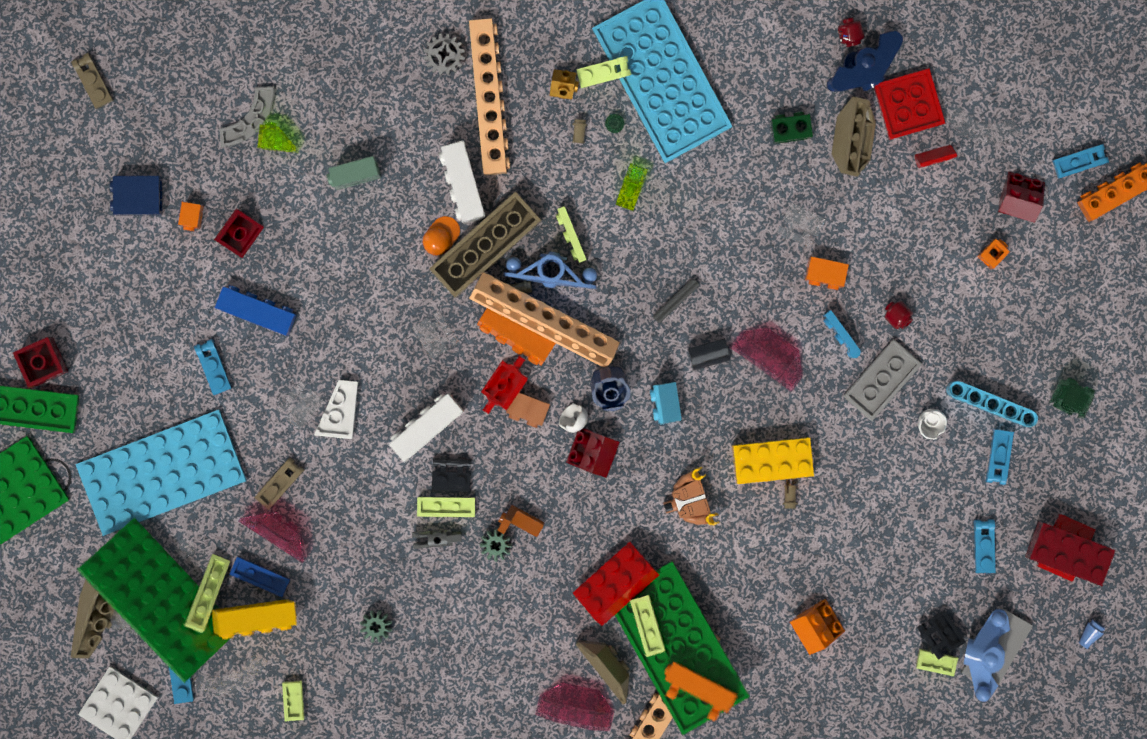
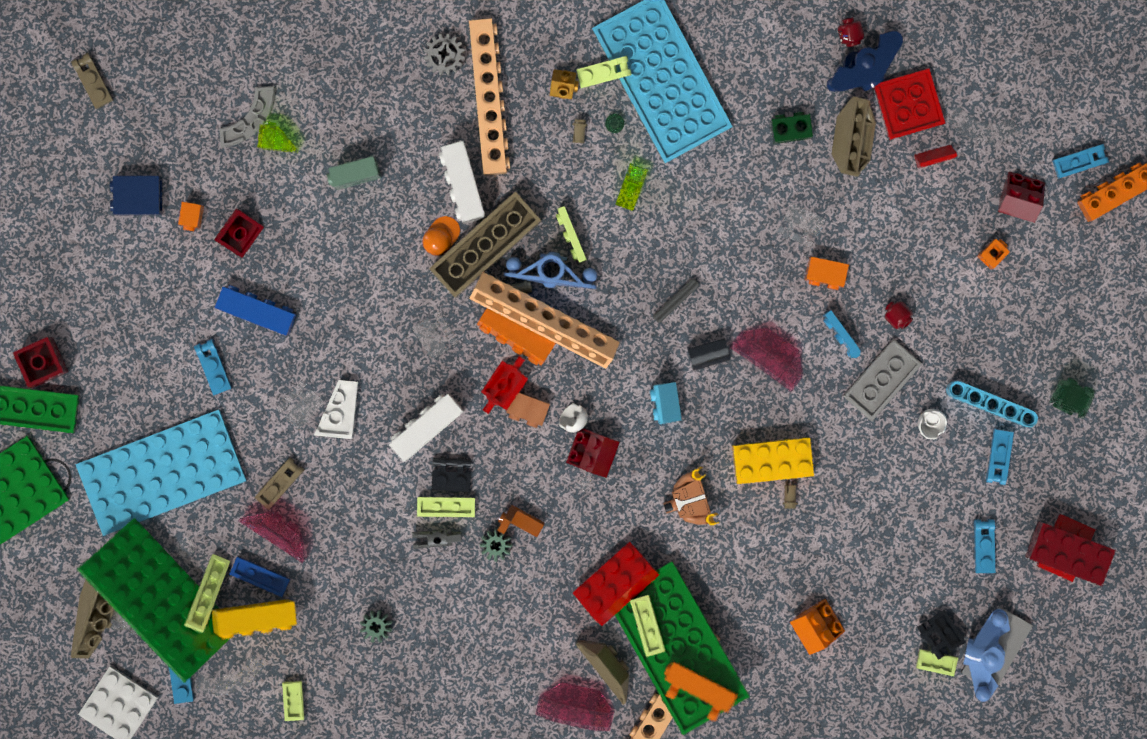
dark blue brick [590,366,631,411] -> none
medium blue cone [1079,619,1105,649] -> none

